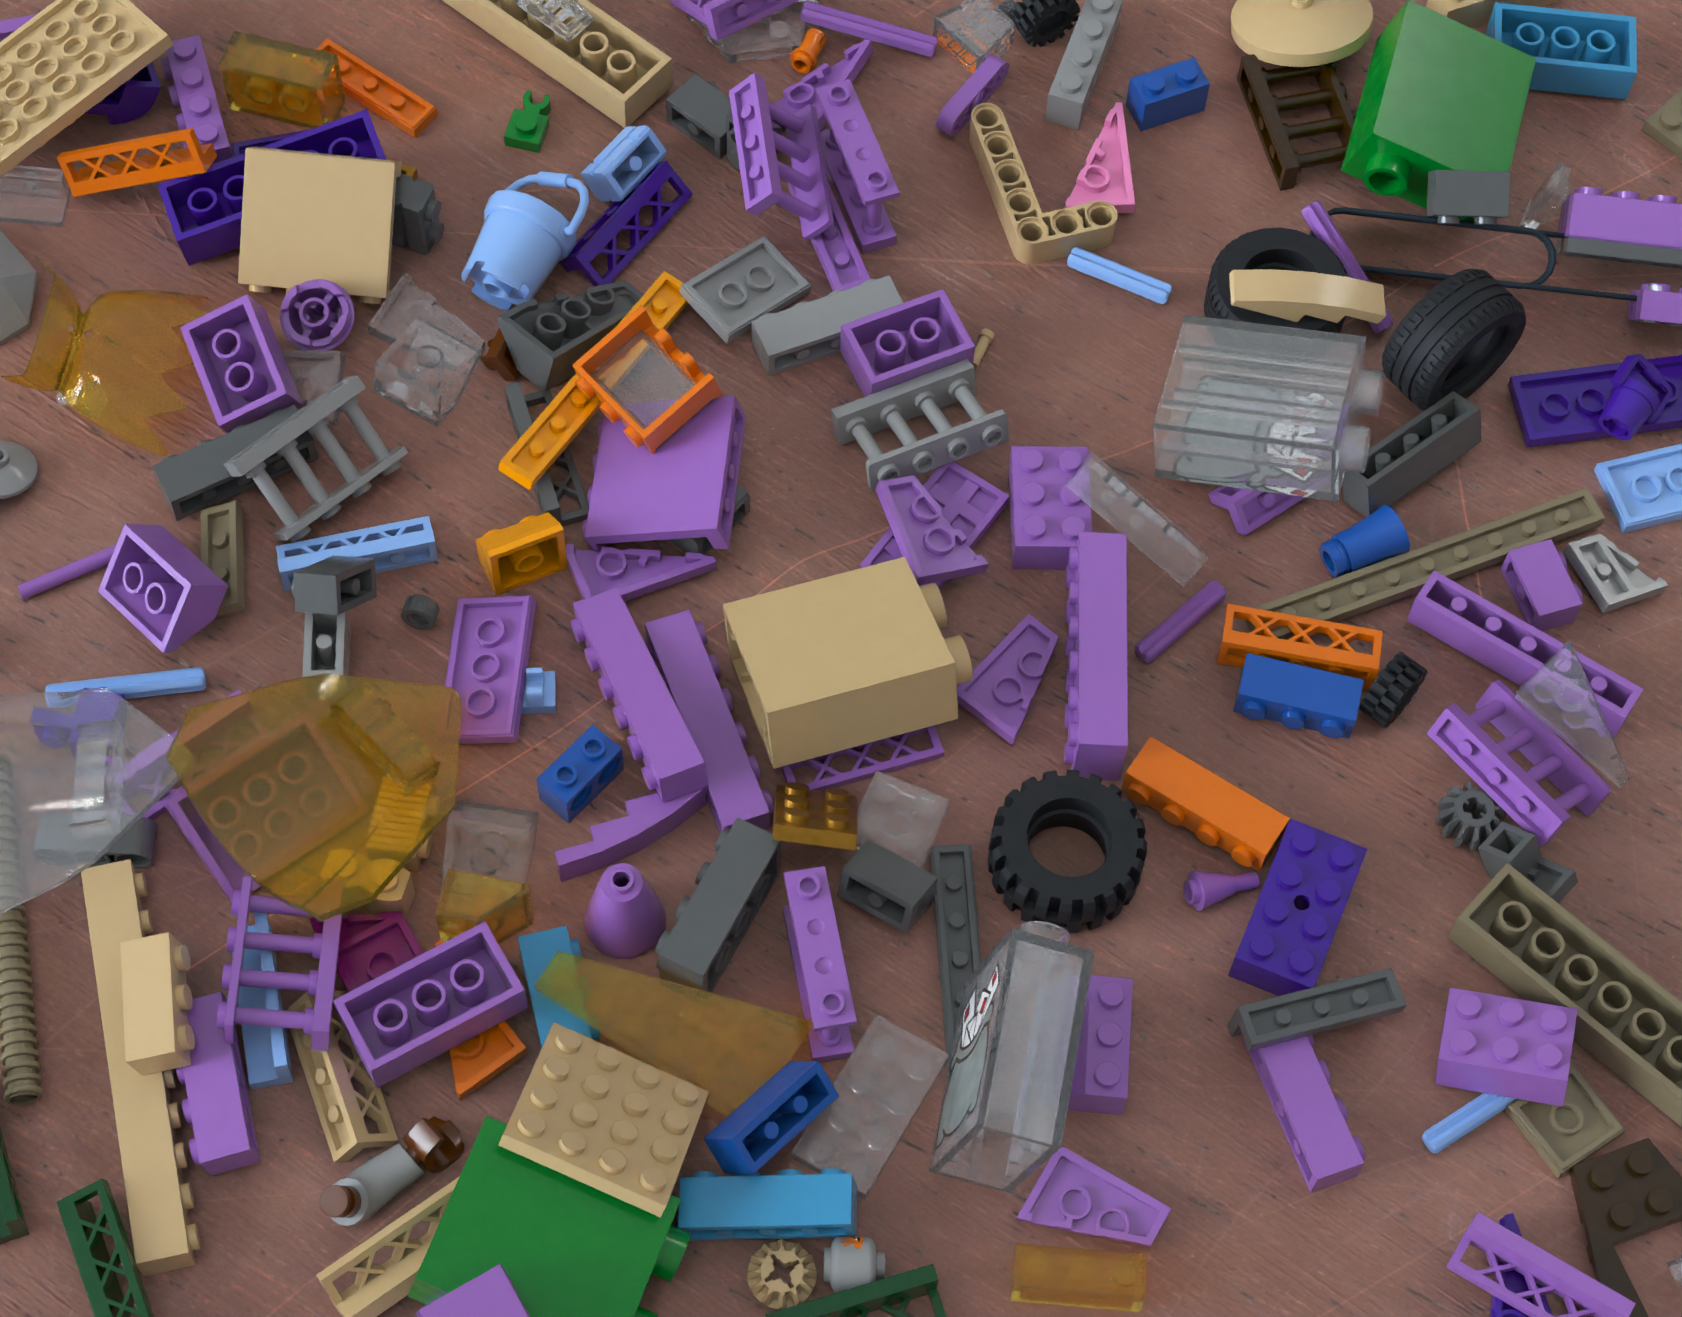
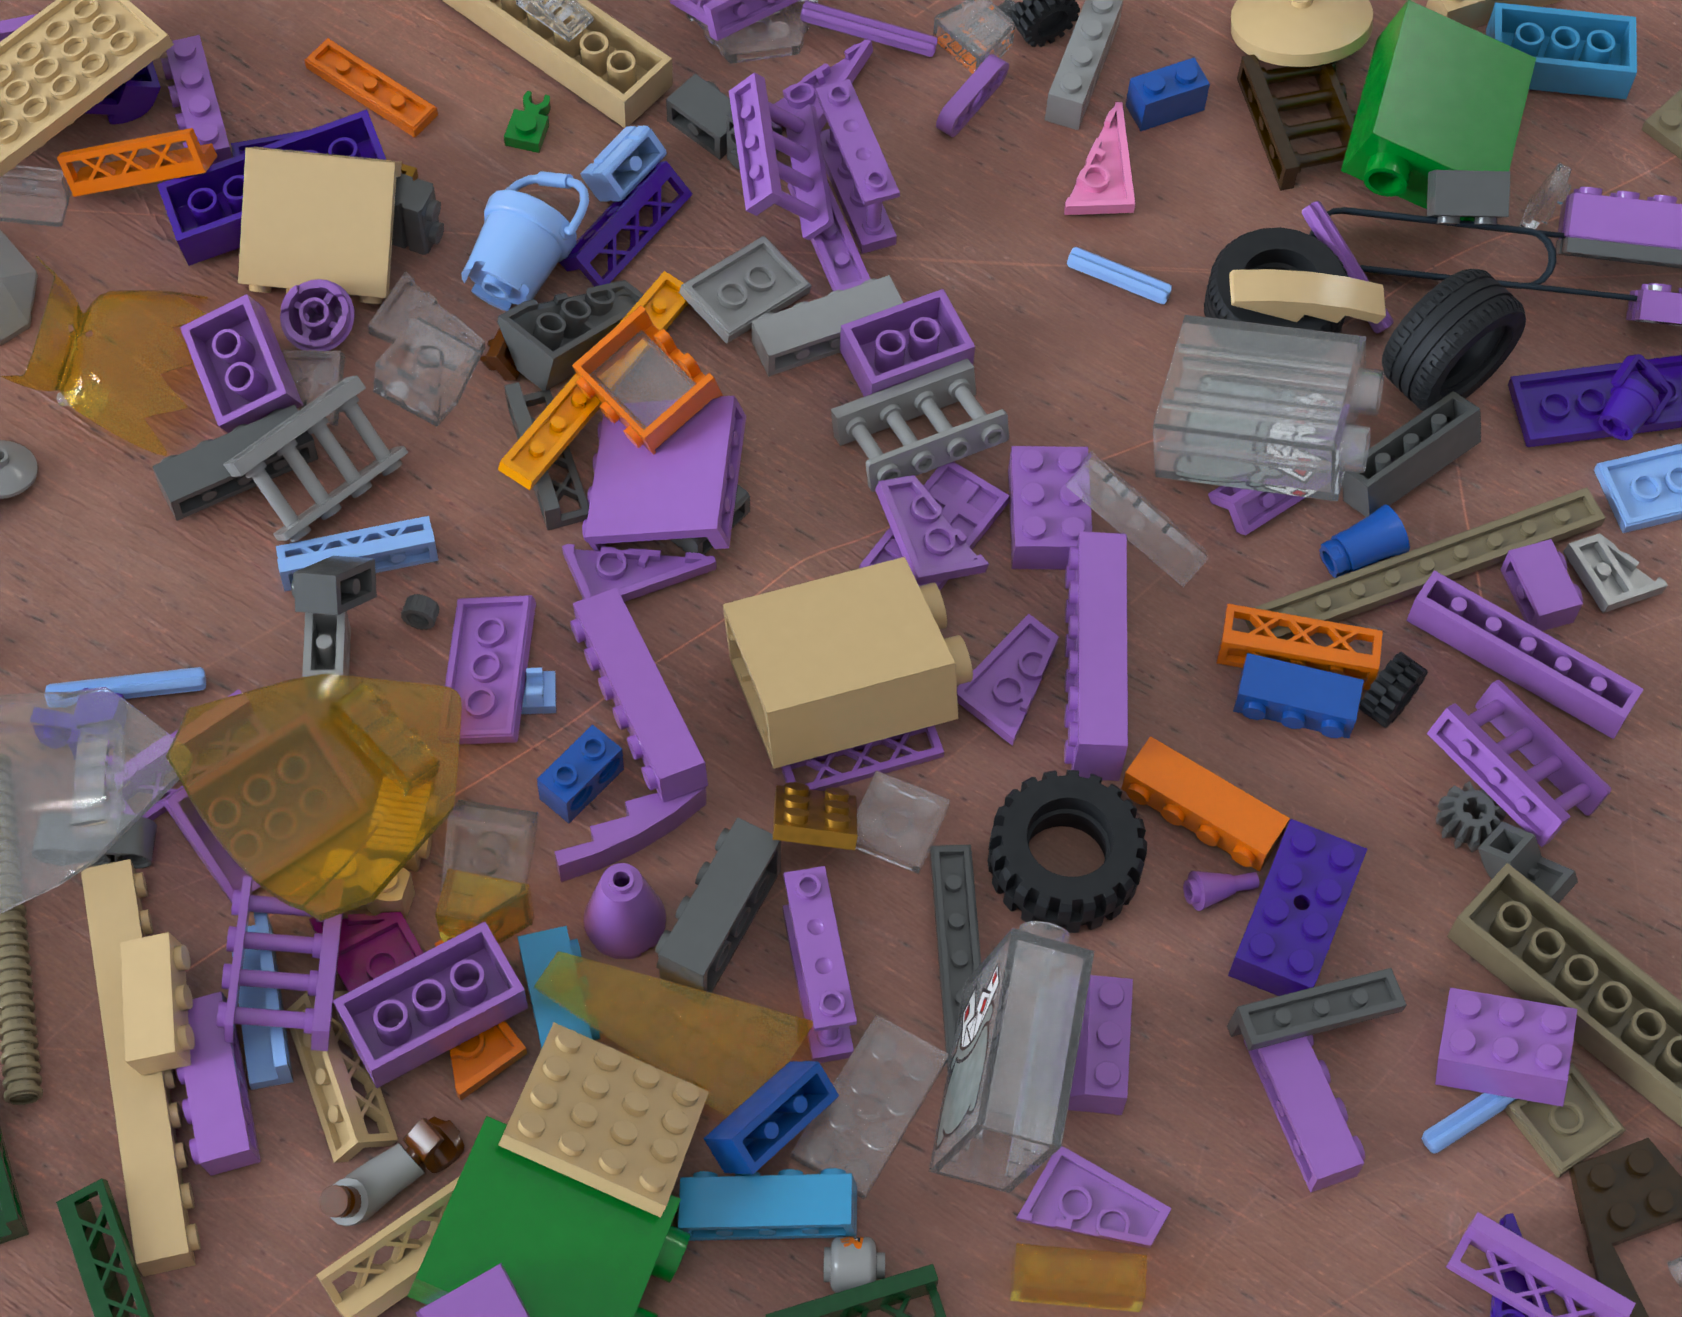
medium lavender bar [17,544,116,600] -> none
medium lavender slope [98,524,228,653] -> none
dark tan plate [201,501,245,617] -> none
clear yellow brick [219,31,346,129] -> none
light orange slope [475,512,568,596] -> none
medium lavender brick [645,609,774,834] -> none
tan gear [747,1238,817,1309] -> none
orange pin [790,28,827,74] -> none
dark grey brick [837,839,938,933] -> none
tan beam [969,103,1118,265] -> none
tan piece [973,328,995,369] -> none
medium lavender axle [1134,580,1227,663] -> none
clear wing [1514,641,1629,788] -> none

